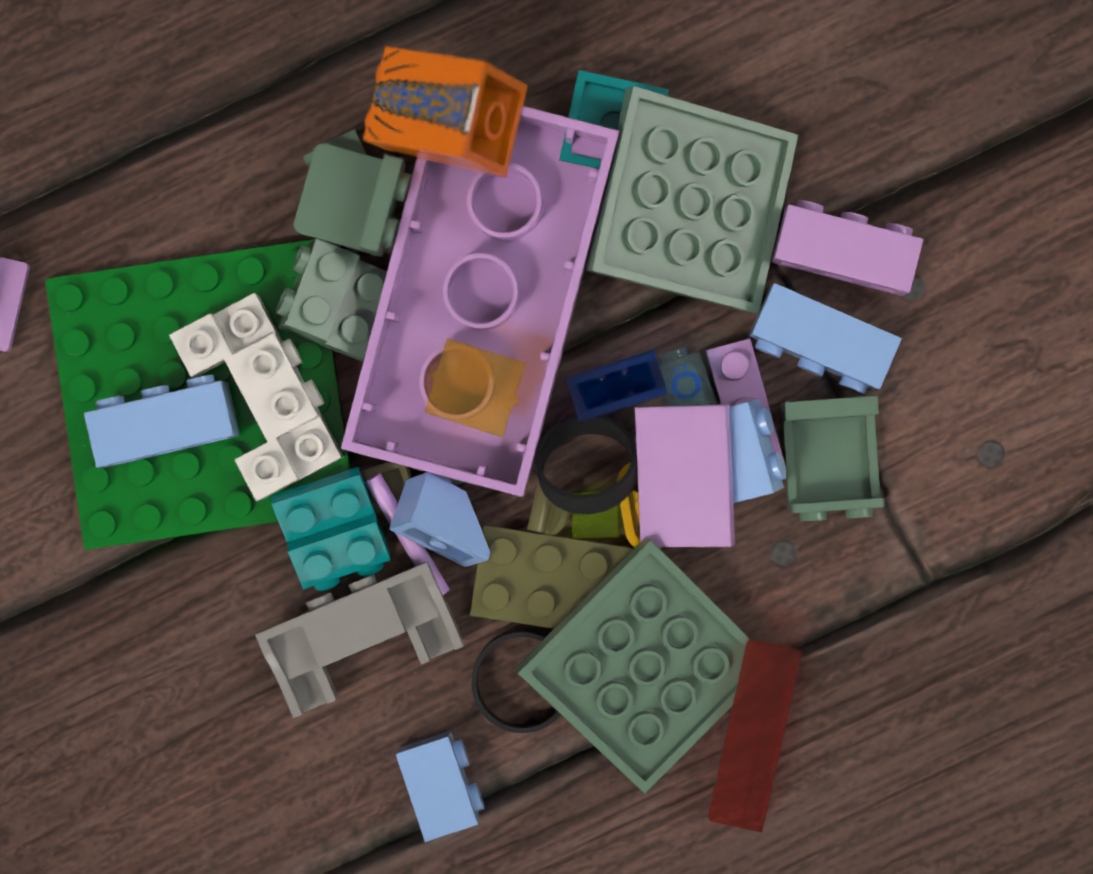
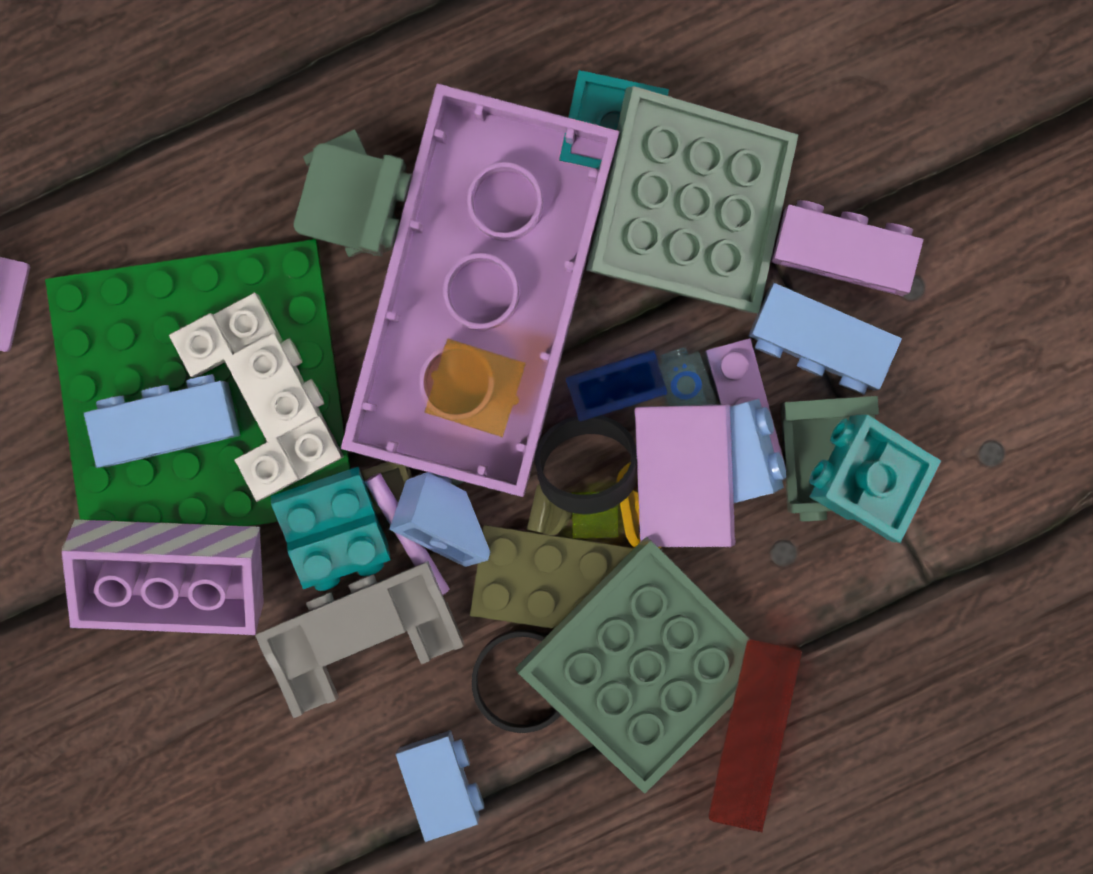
sand green plate [276,238,387,362] -> none
orange slope [363,46,528,178] -> none
none -> lavender brick [62,520,264,635]
none -> teal plate [809,414,941,543]

